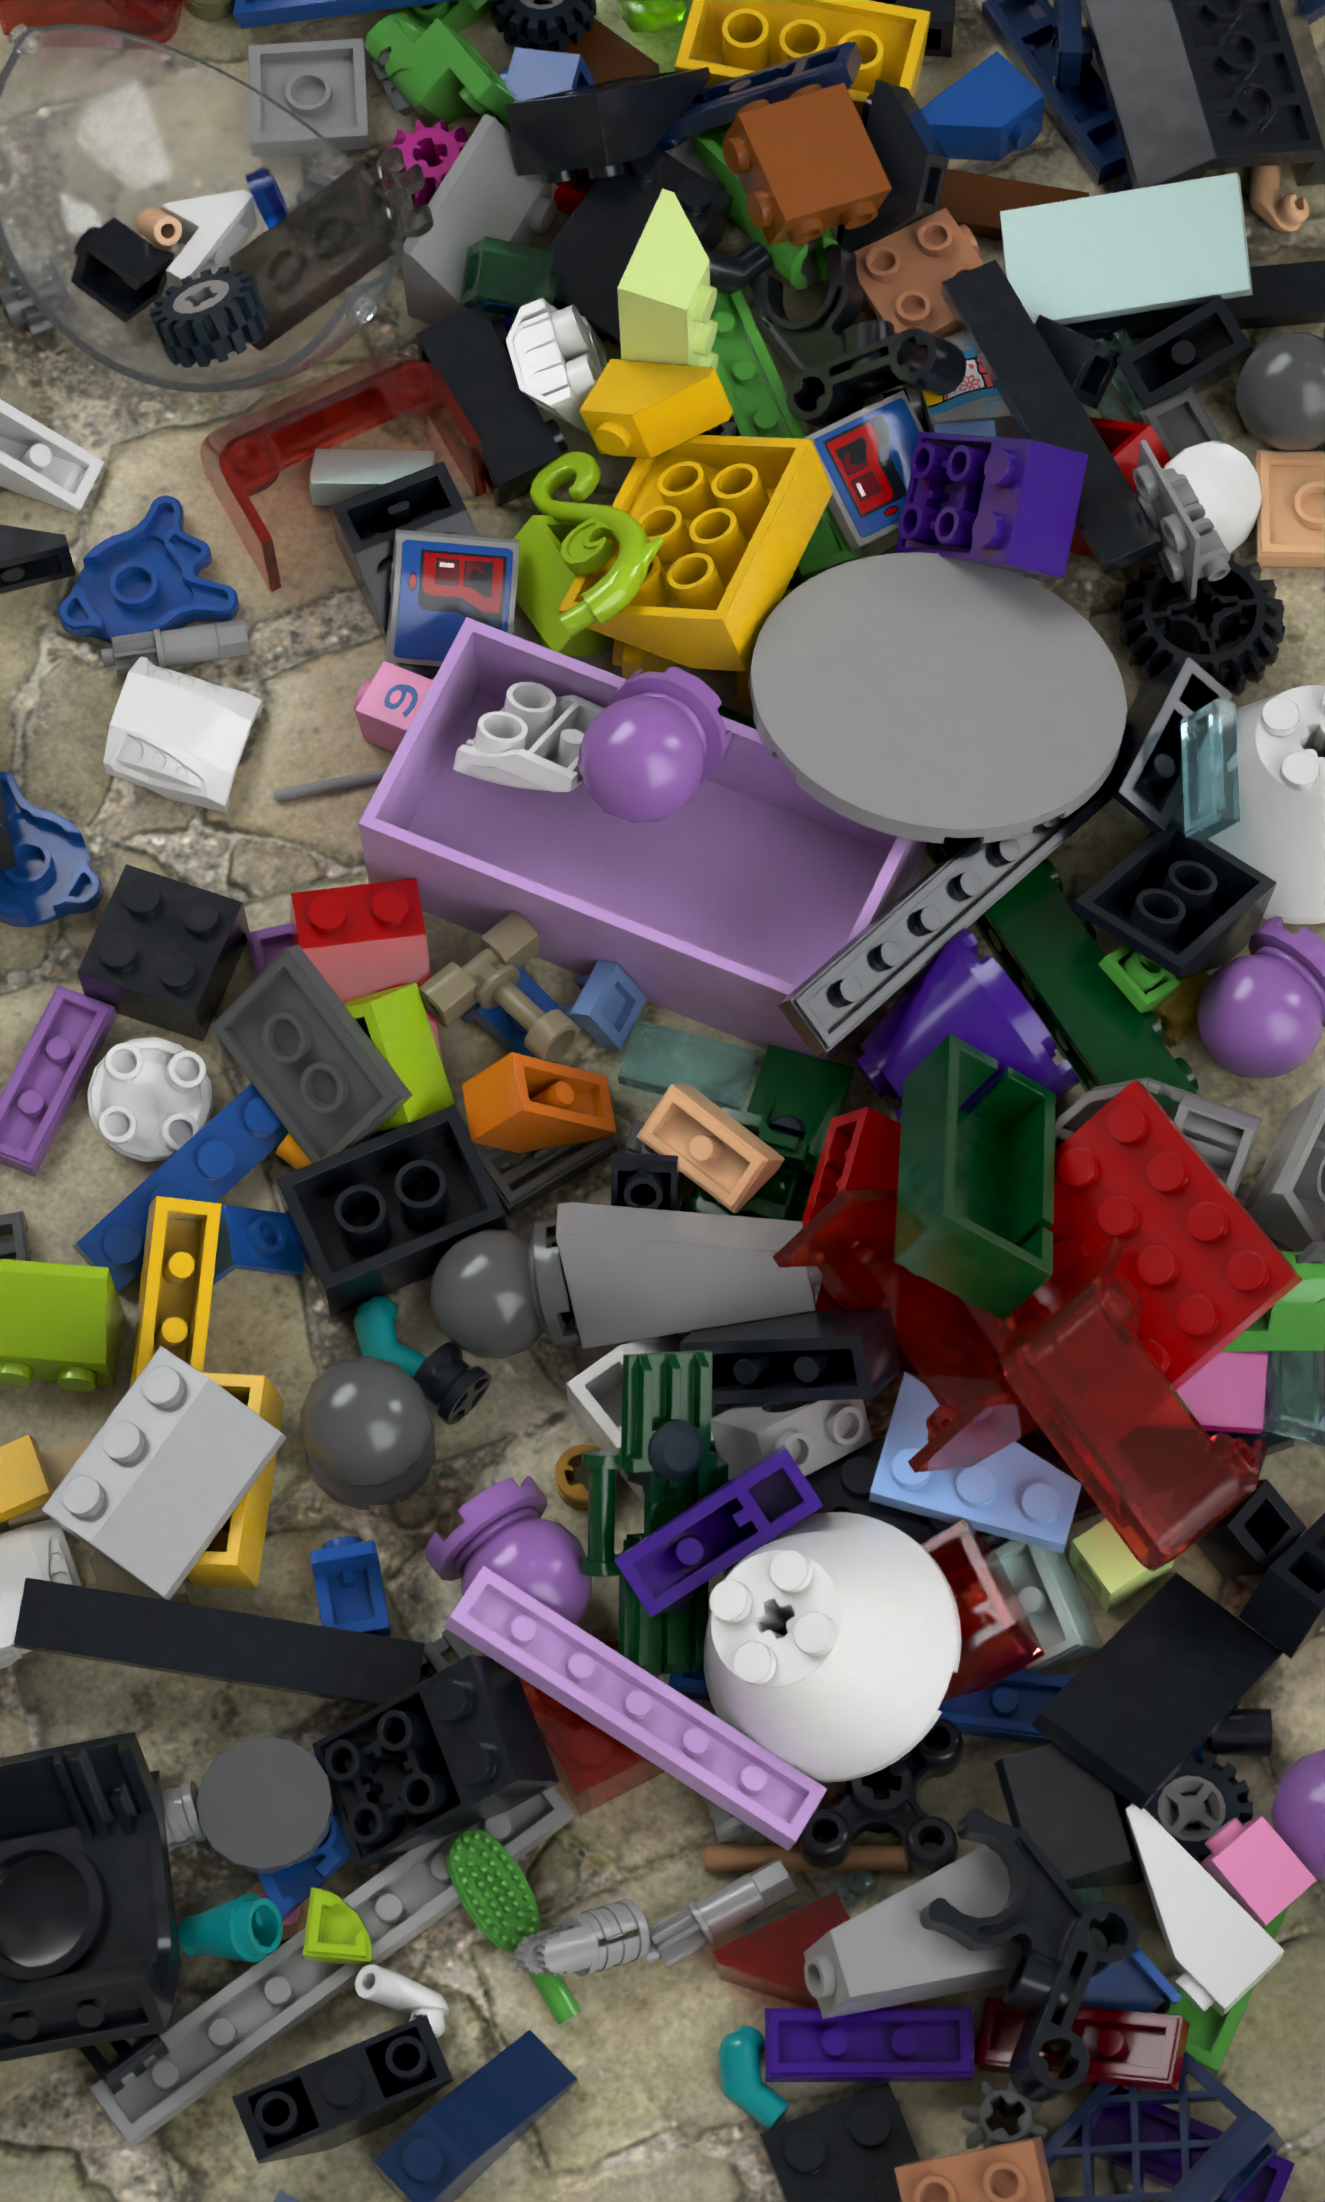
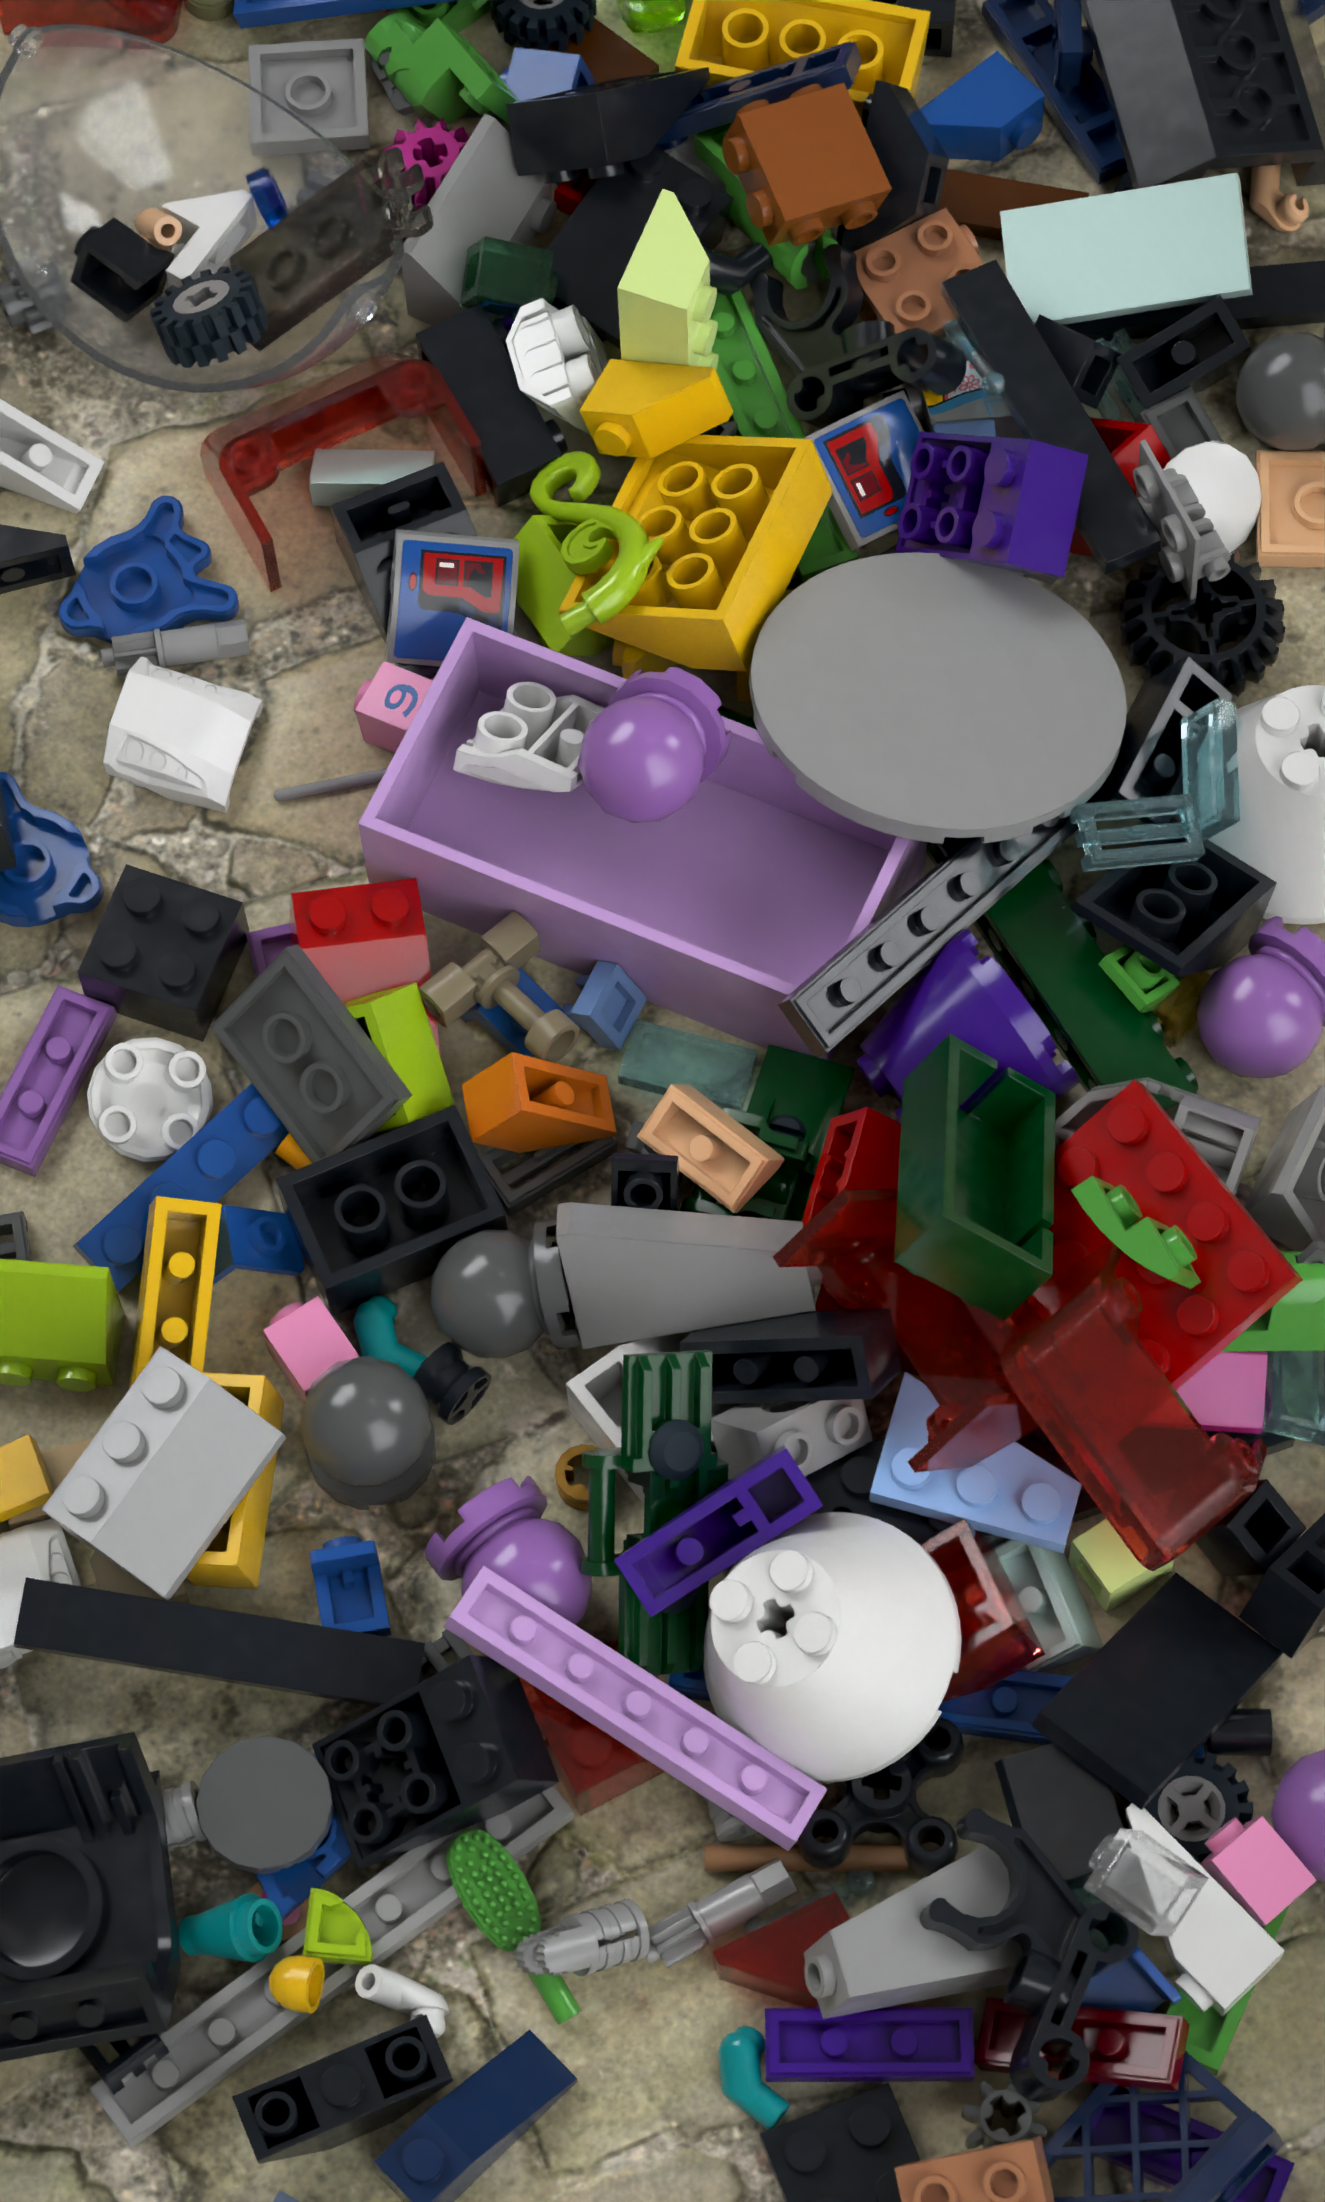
none -> bright pink brick [263,1296,360,1404]
none -> yellow hinge [269,1955,325,2014]
none -> clear light blue hinge [943,318,1005,396]
none -> clear light blue tile [1070,794,1206,872]
none -> bright green slope [1071,1176,1201,1289]
none -> clear brick [1084,1828,1209,1936]

